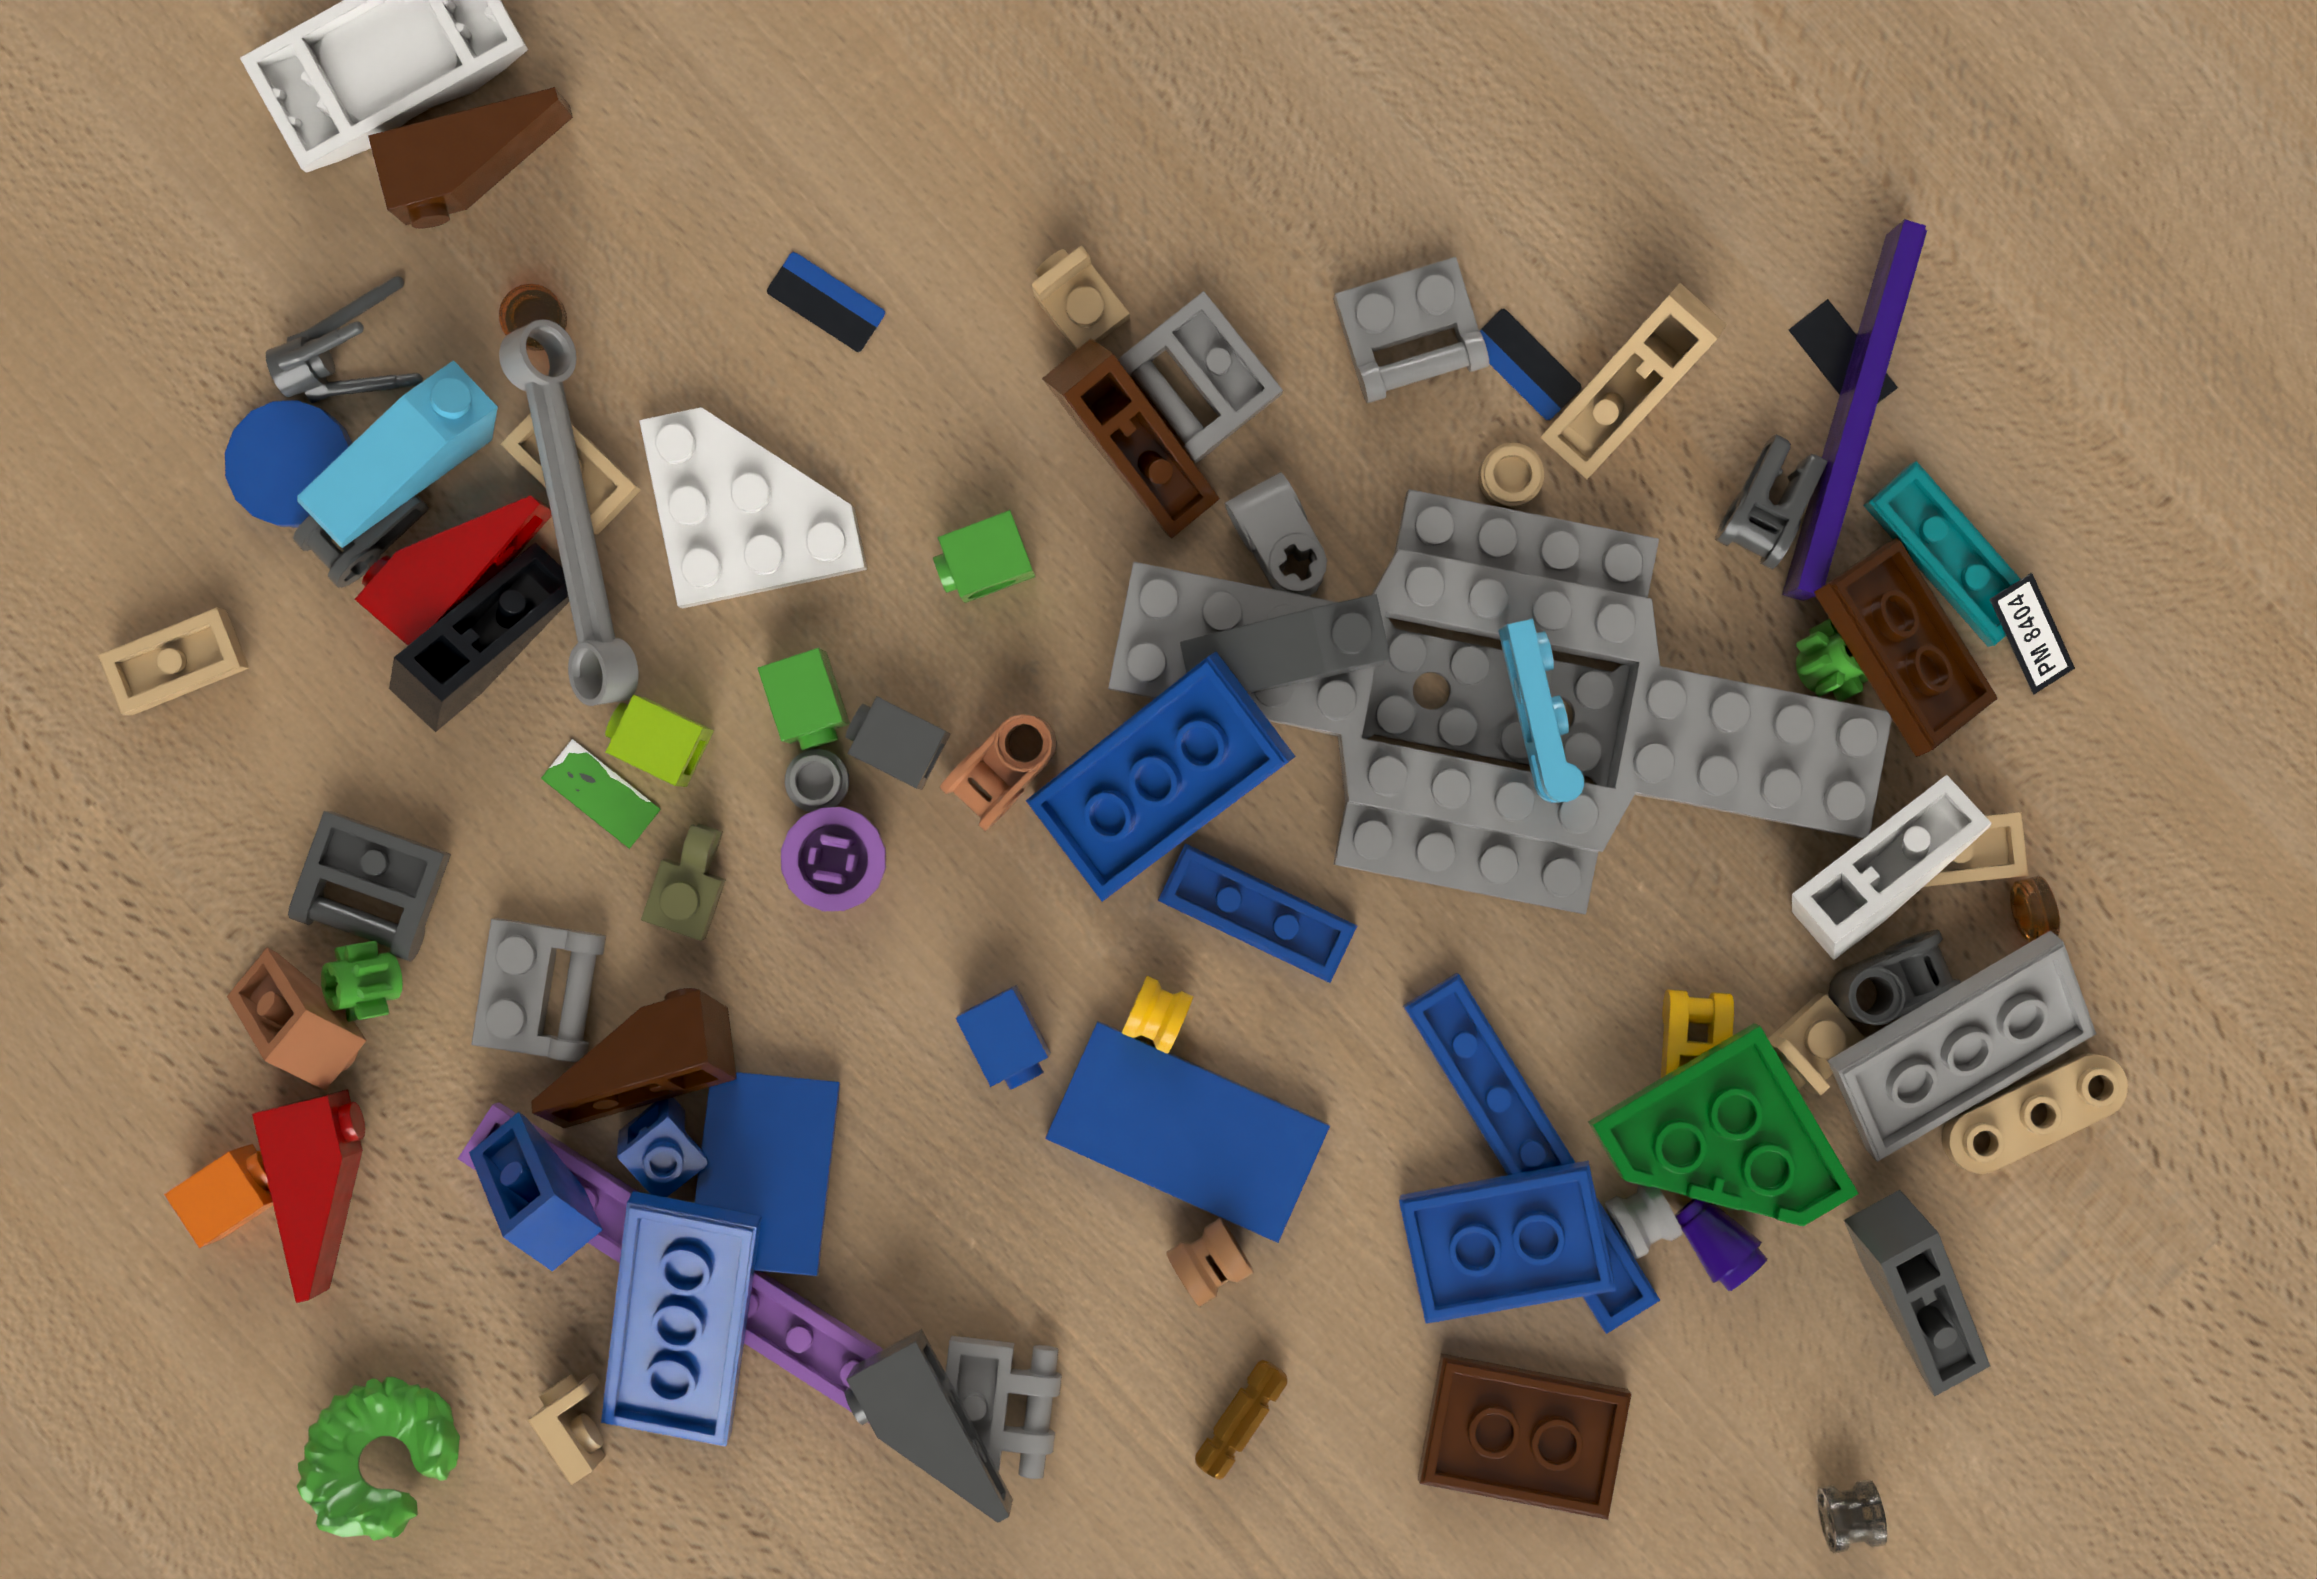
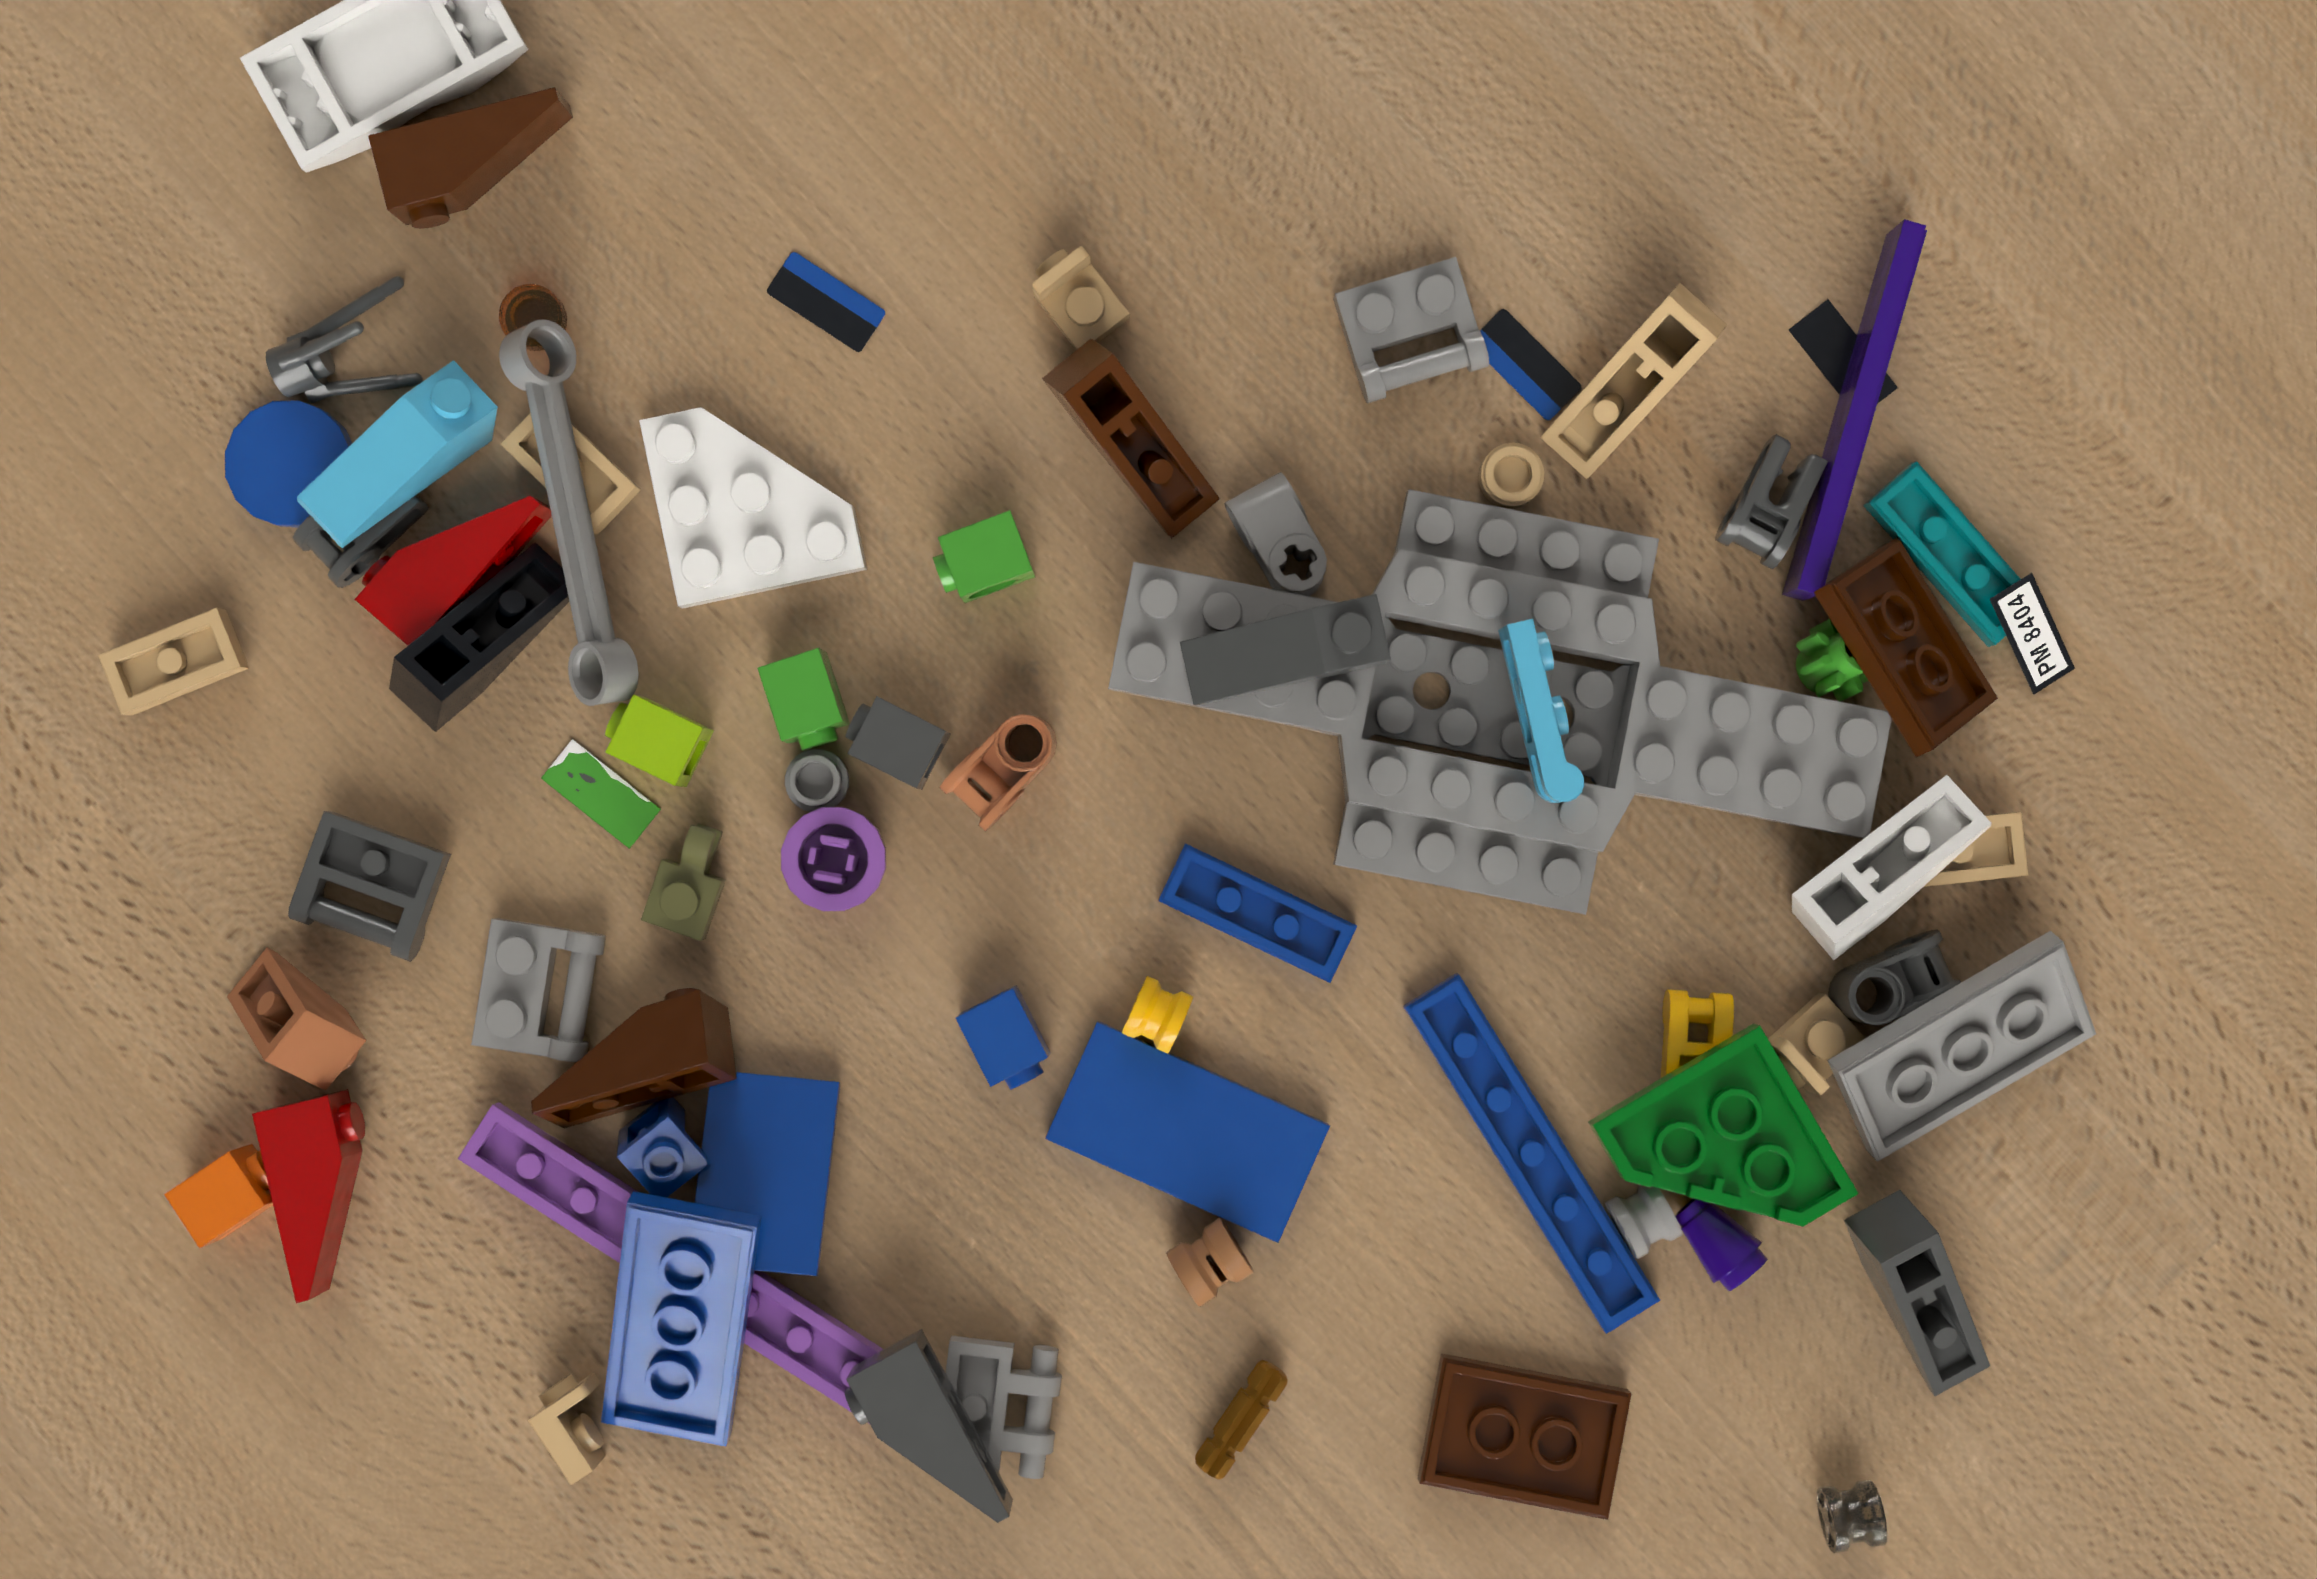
bright green piece [297,1377,460,1541] -> none
bright green gear [321,941,403,1022] -> none
blue slope [469,1111,603,1271] -> none
blue tile [1026,652,1296,902] -> none
light grey plate [1118,291,1283,464] -> none
blue tile [1399,1160,1616,1324] -> none
tan plate [1942,1053,2128,1174] -> none
clear orange tile [2010,876,2060,942] -> none

